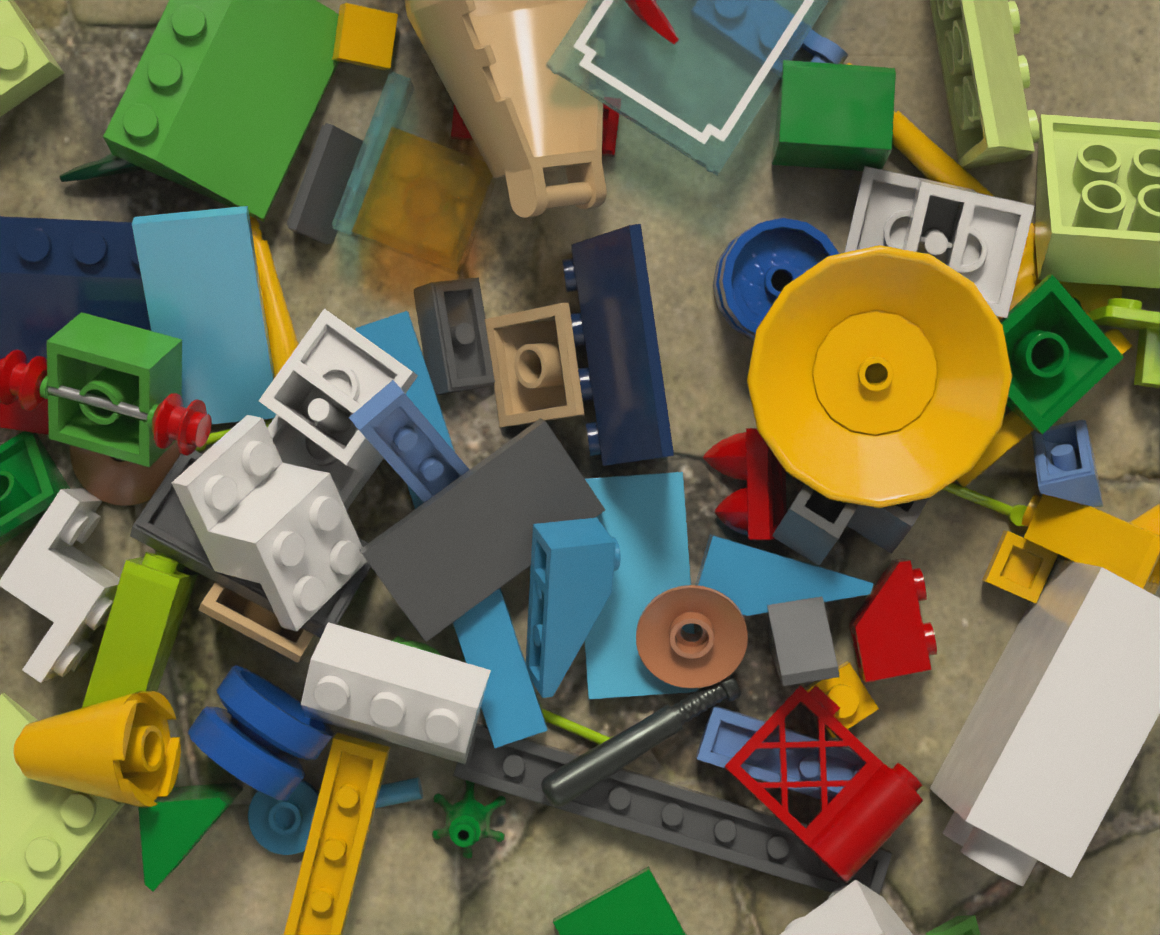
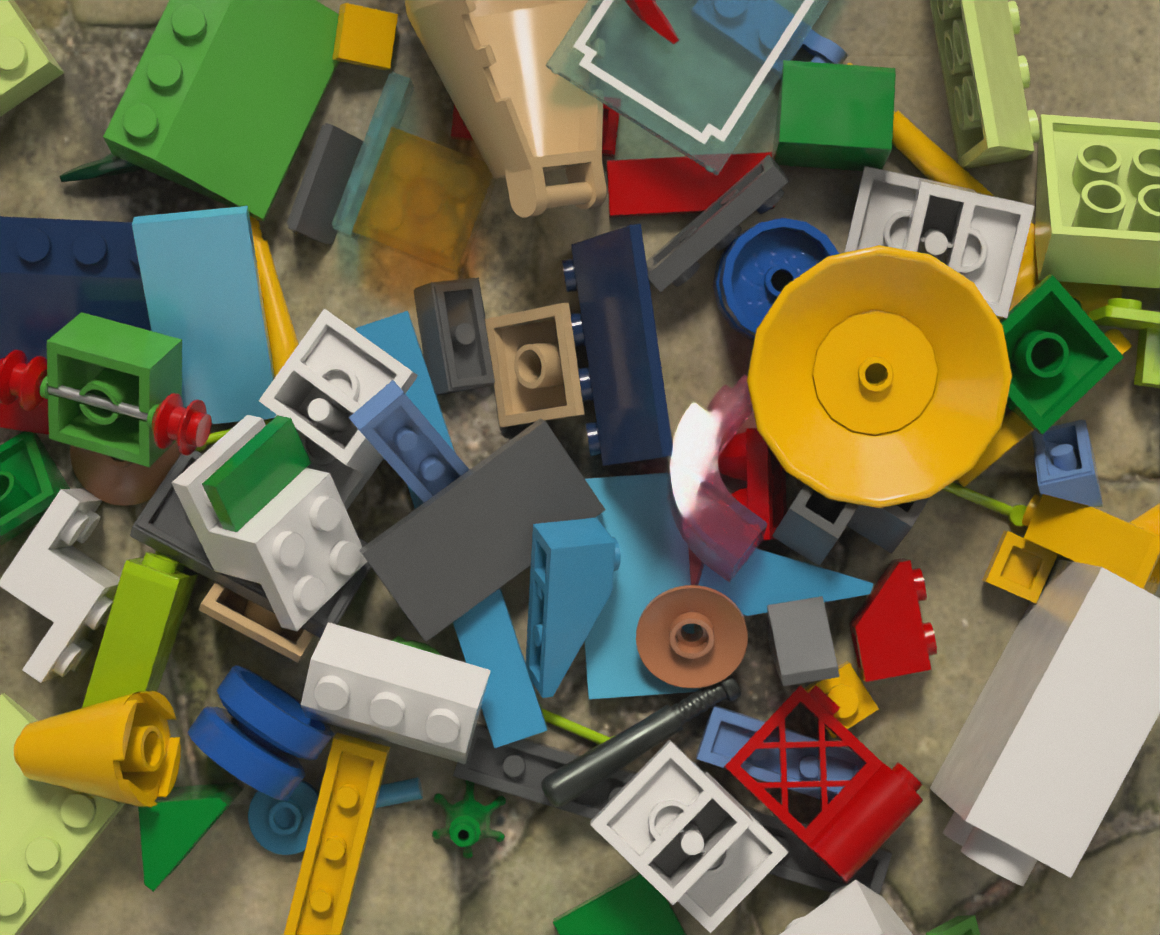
none -> green tile [202,415,311,532]
none -> white bracket [590,739,788,933]
none -> red tile [607,152,775,218]
none -> dark grey plate [646,155,788,292]
none -> clear pink arch [667,374,768,583]

